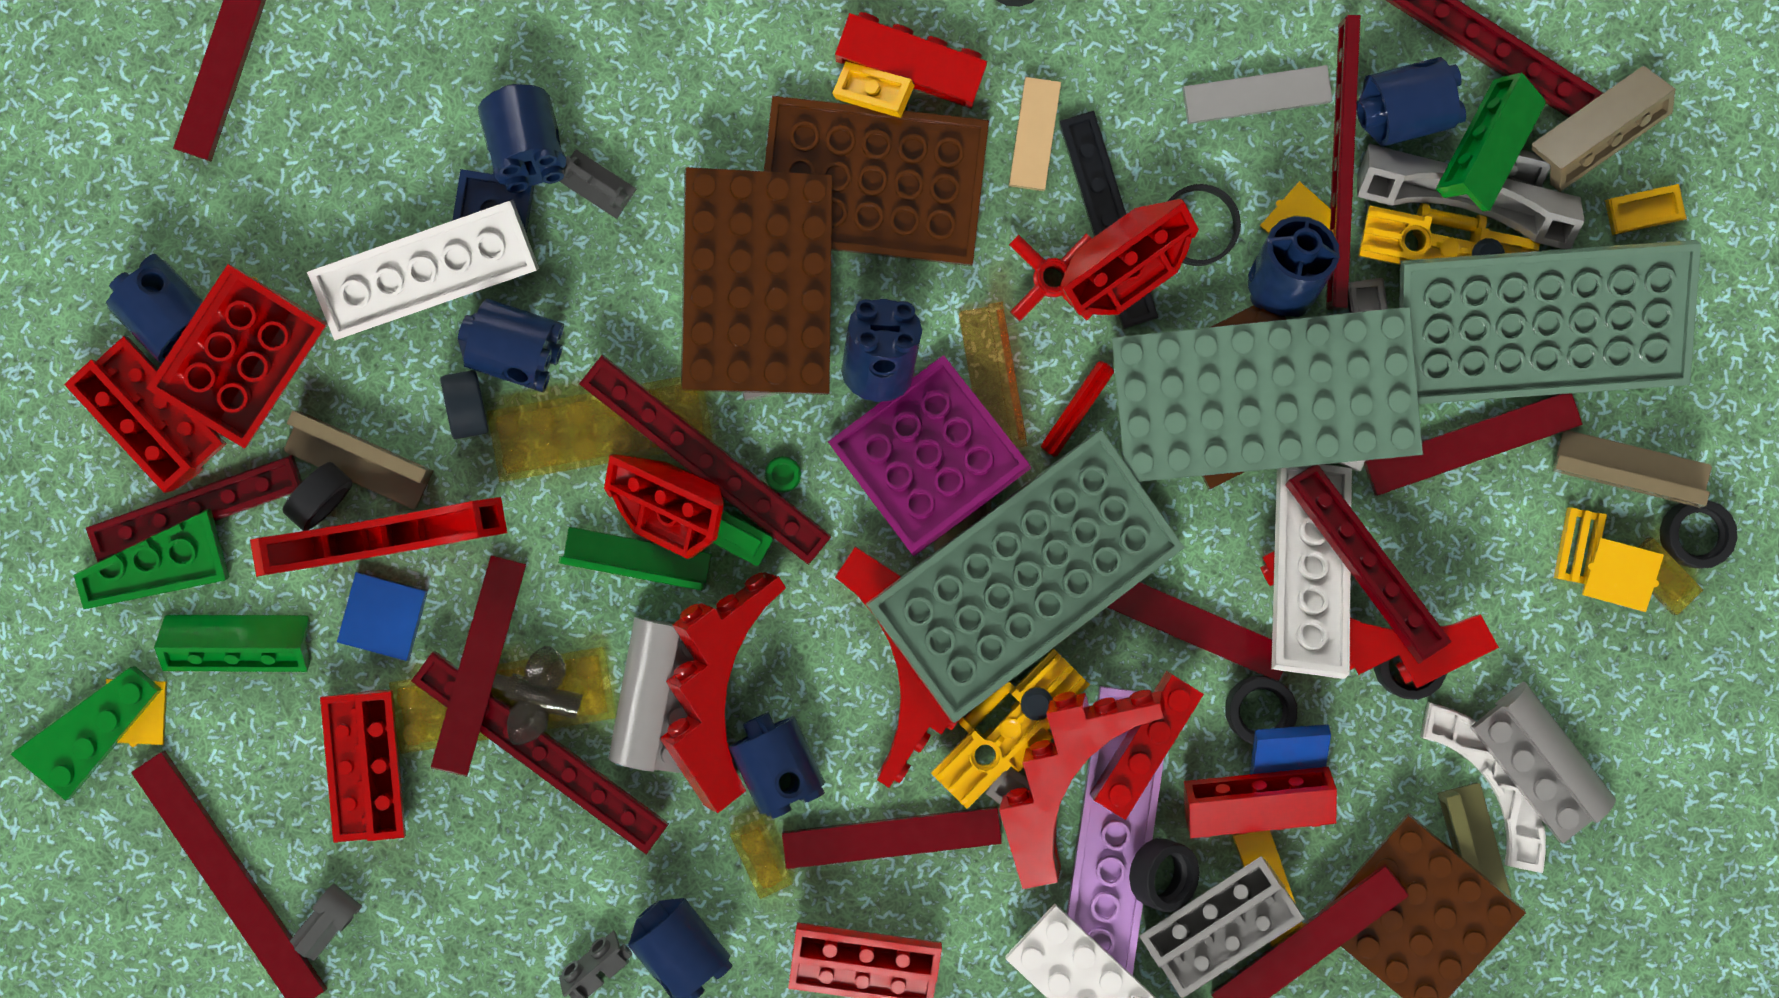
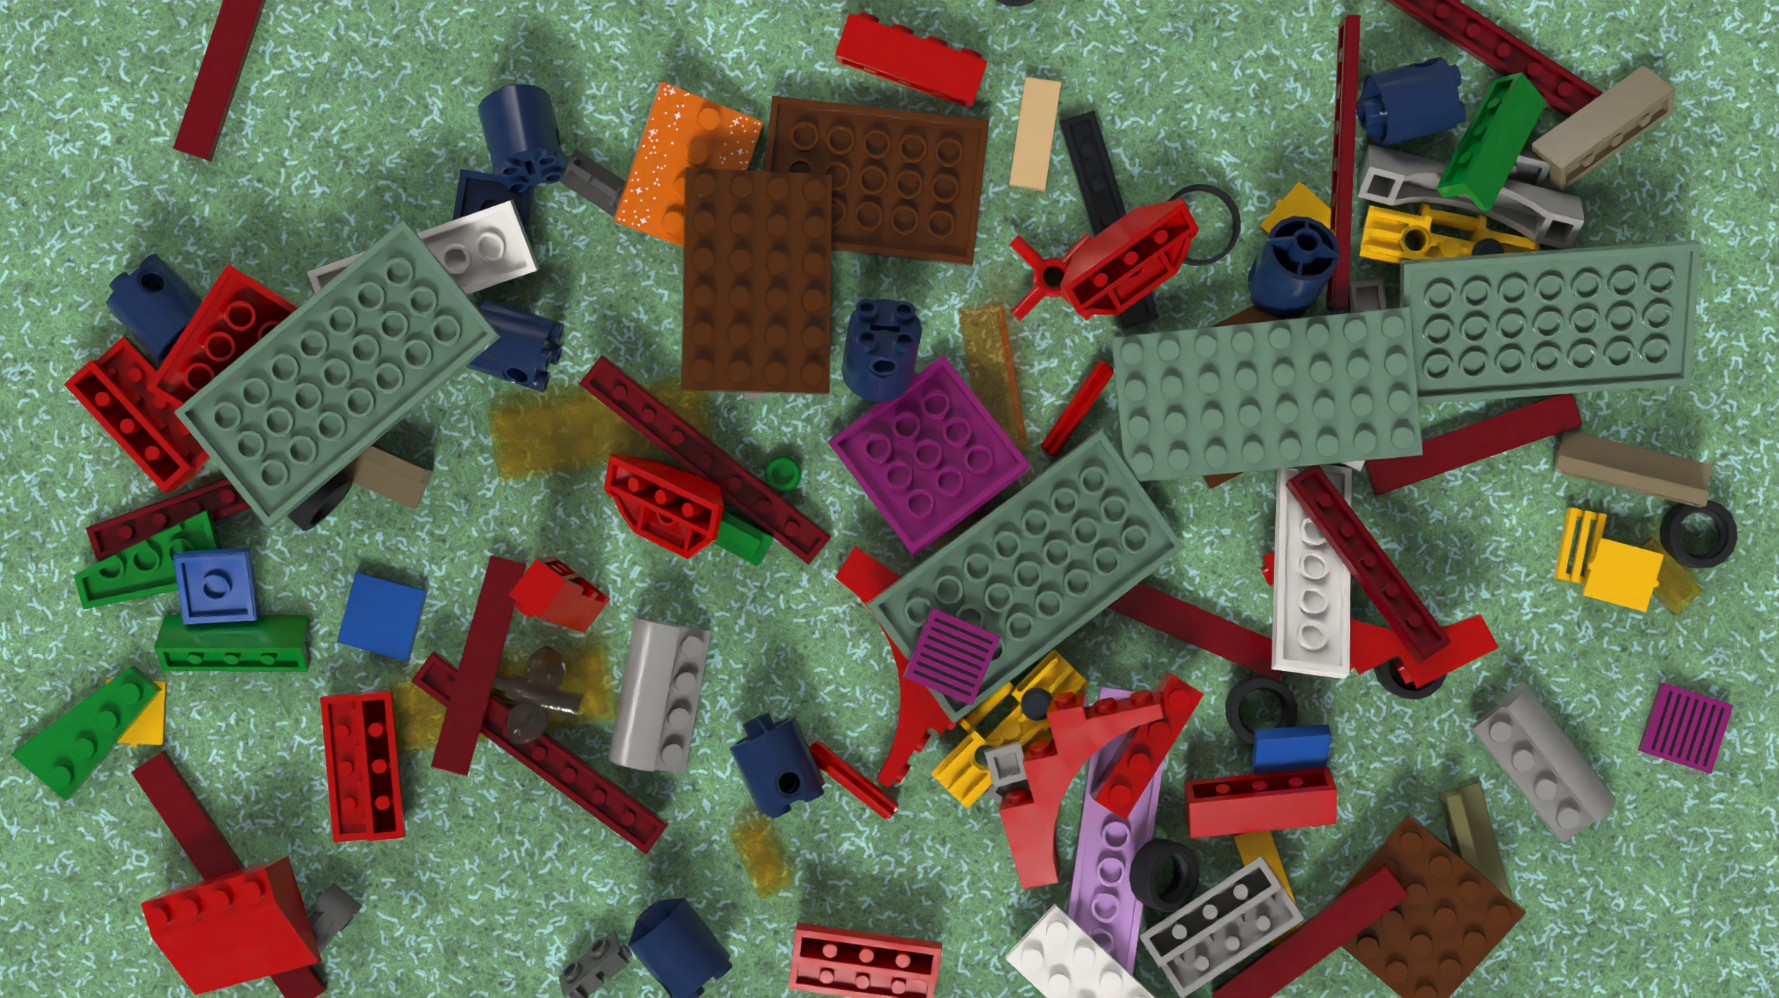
red arch [250,497,507,577] -> none
black wheel [440,370,488,439] -> none
green panel [558,527,712,591] -> none
red arch [660,572,786,813] -> none
dark red tile [782,806,1002,869] -> none
yellow plate [832,61,915,118] -> none
light grey tile [1182,65,1333,124] -> none
white tile [1420,702,1546,873] -> none
yellow tile [1605,184,1687,235] -> none
none -> red slope [141,856,322,995]
none -> blue tile [173,548,260,624]
none -> sand green plate [174,220,501,528]
none -> red wedge [509,556,611,633]
none -> orange plate [612,82,764,248]
none -> red axle [809,740,899,819]
none -> magenta tile [903,608,1001,705]
none -> light grey tile [984,741,1027,788]
none -> magenta tile [1638,682,1733,774]

